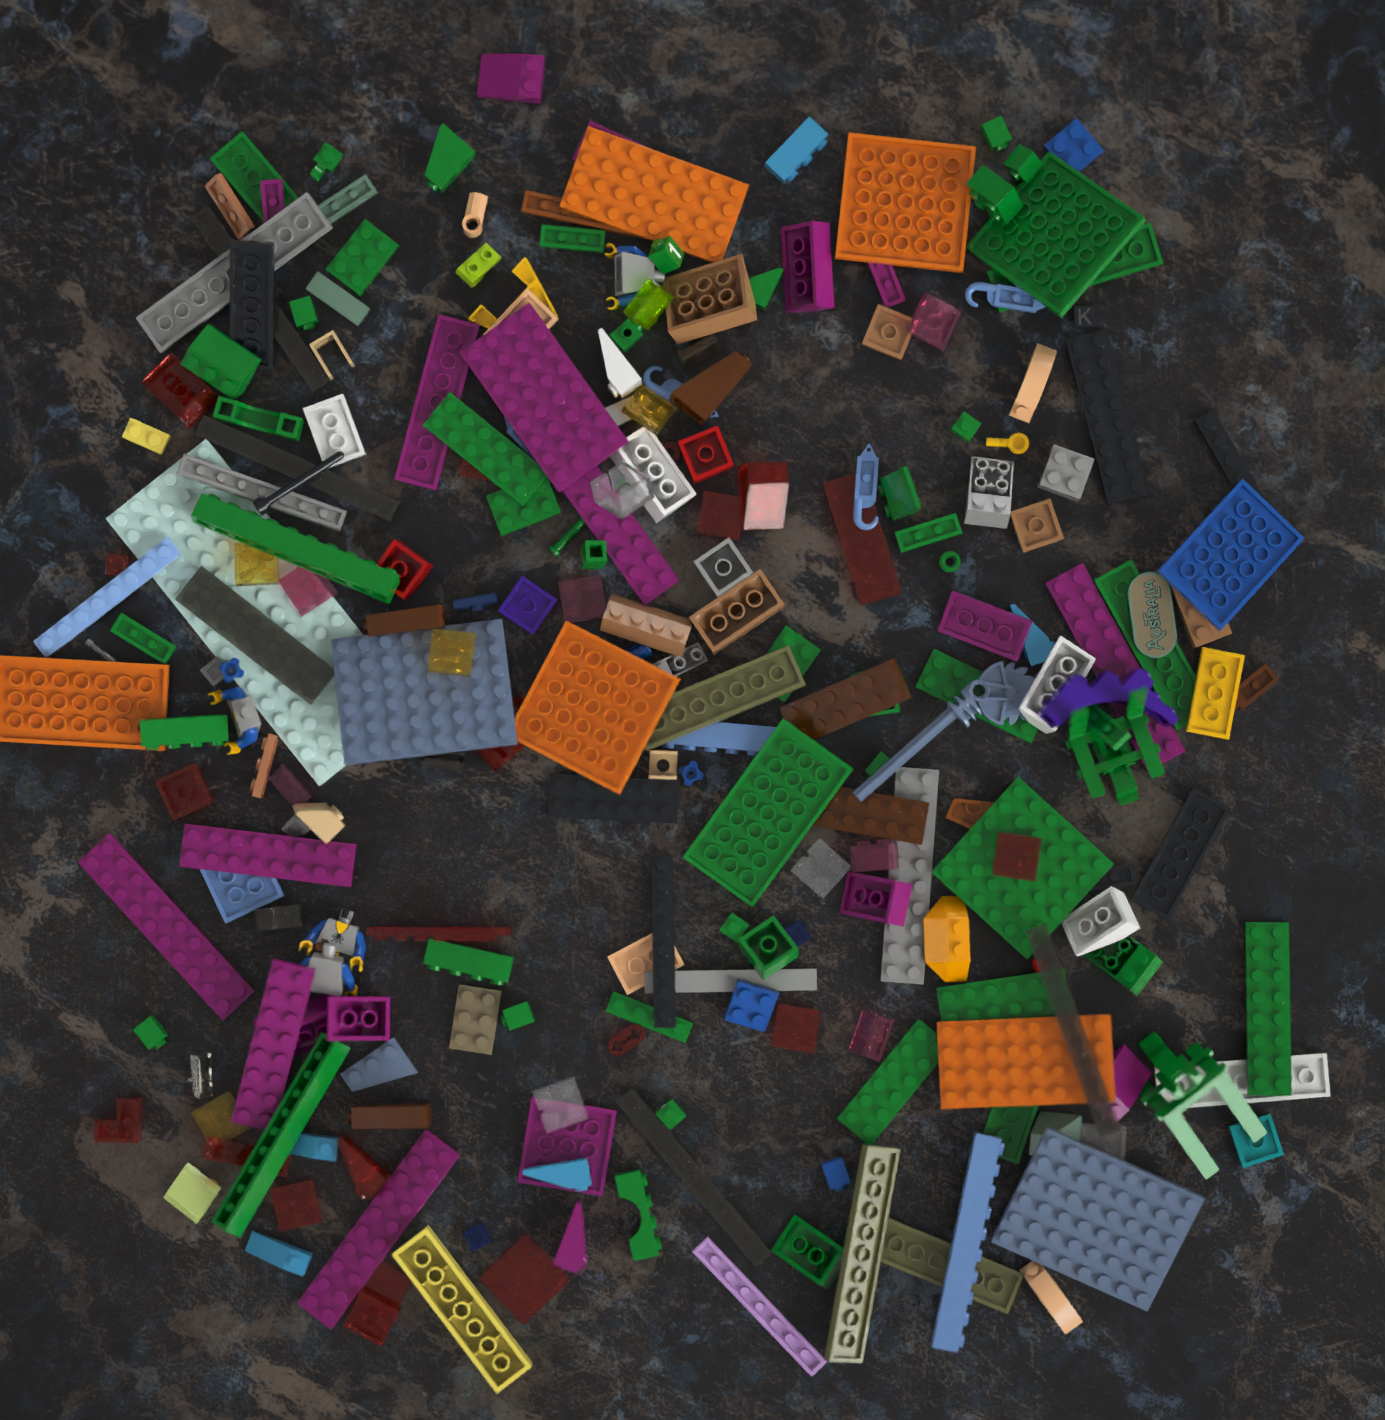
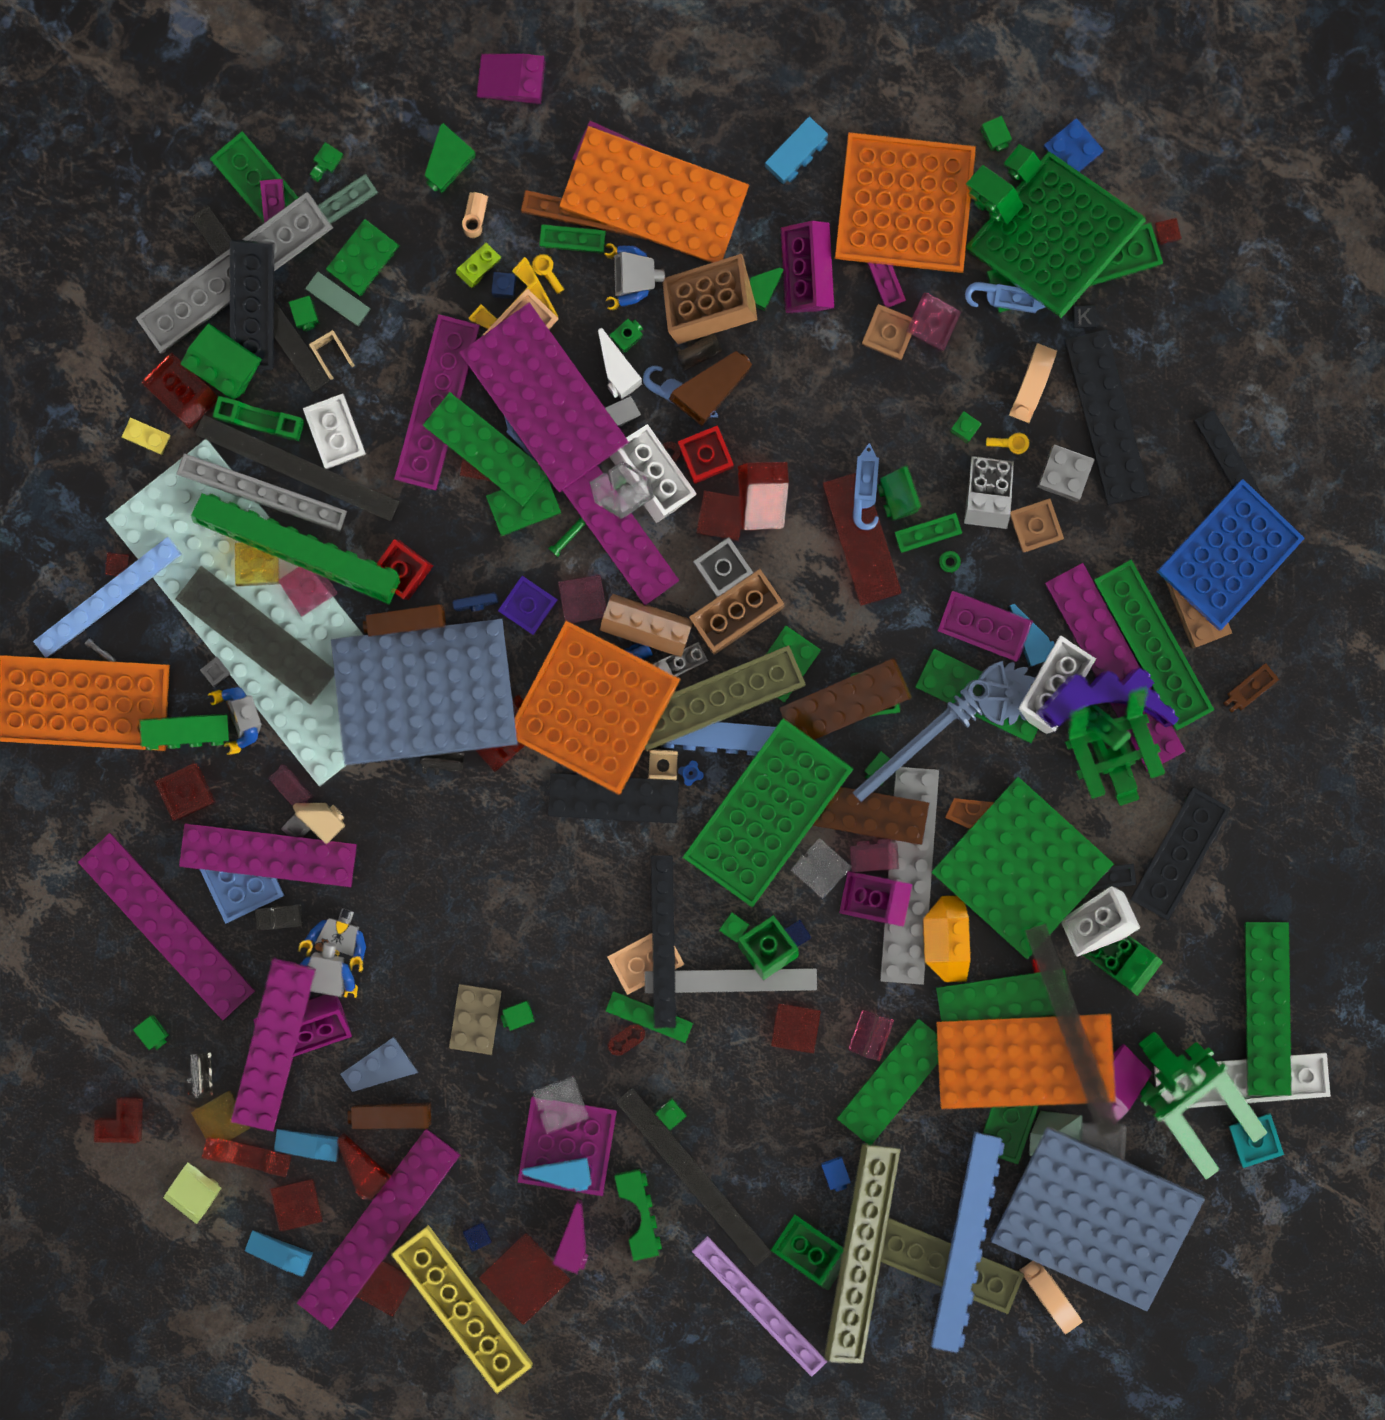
green plate [110,613,177,664] -> none
nougat plate [205,173,255,240] -> none
green brick [211,1032,351,1237] -> none
blue plate [219,658,244,683] -> none
nougat plate [250,734,279,798] -> none
black piece [252,451,344,516] -> none
magenta slope [327,997,390,1041] -> none
clear red plate [344,1288,401,1346] -> none
clear red wing [366,926,511,941] -> none
green brick [423,938,514,986] -> none
clear yellow plate [428,629,476,677] -> none
green brick [580,540,607,569] -> none
clear yellow plate [621,384,677,435] -> none
clear neon green brick [623,278,674,330] -> none
green brick [648,236,685,274] -> none
blue plate [724,979,779,1032] -> none
clear red plate [992,832,1042,881] -> none
dark tan tile [1127,572,1177,658] -> none
yellow tile [1186,647,1245,740] -> none
none -> dark blue brick [492,272,516,299]
none -> yellow plate [532,254,564,294]
none -> clear red plate [1155,218,1182,245]

